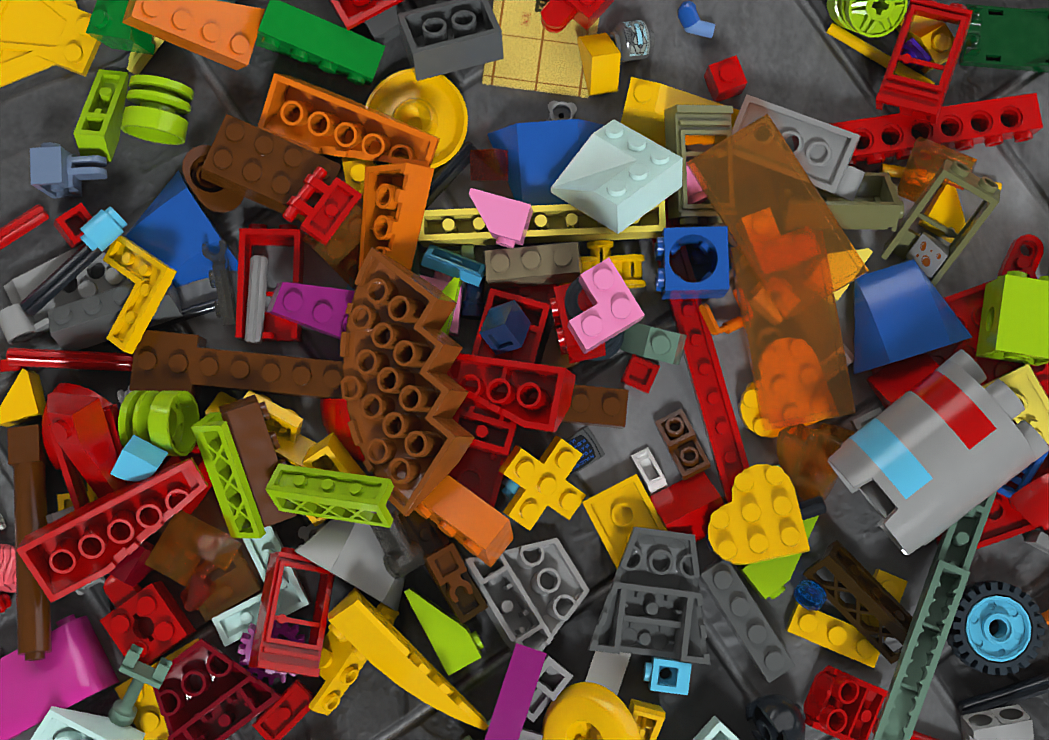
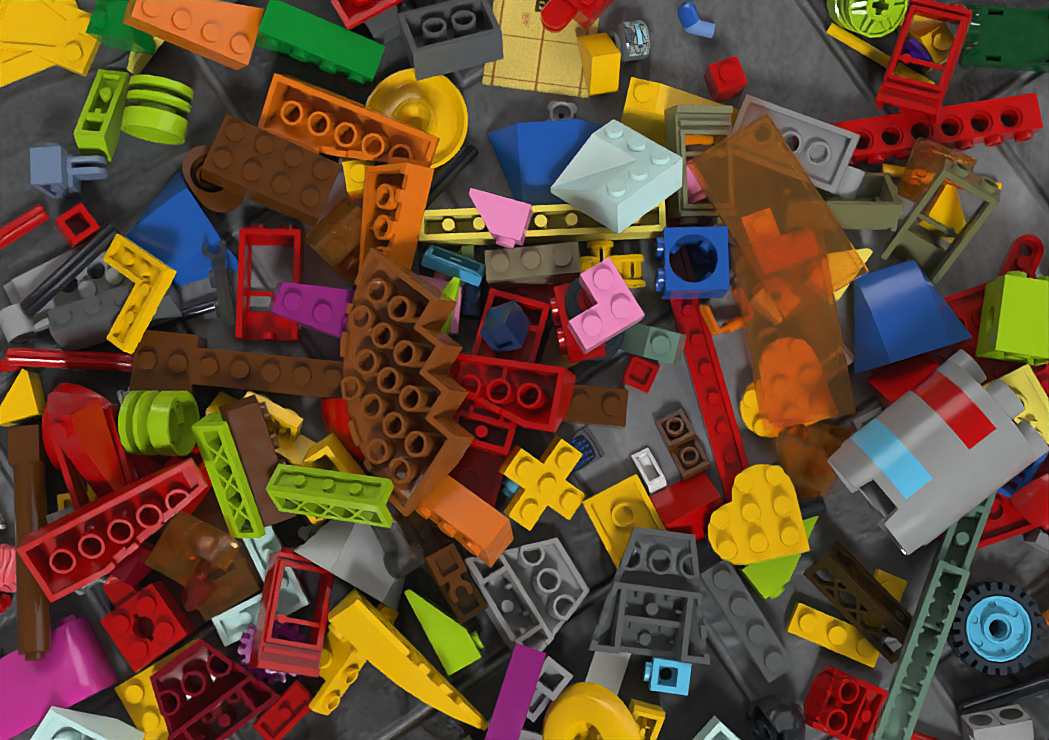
medium azure brick [80,206,128,252] -> none
sand green bar [108,644,173,727] -> none
medium azure brick [110,435,168,481] -> none
light grey axle [245,255,268,345] -> none
red plate [282,166,362,246] -> none
clear red slope [470,148,508,182] -> none
clear blue tile [794,579,827,611] -> none
light grey slope [906,231,950,278] -> none

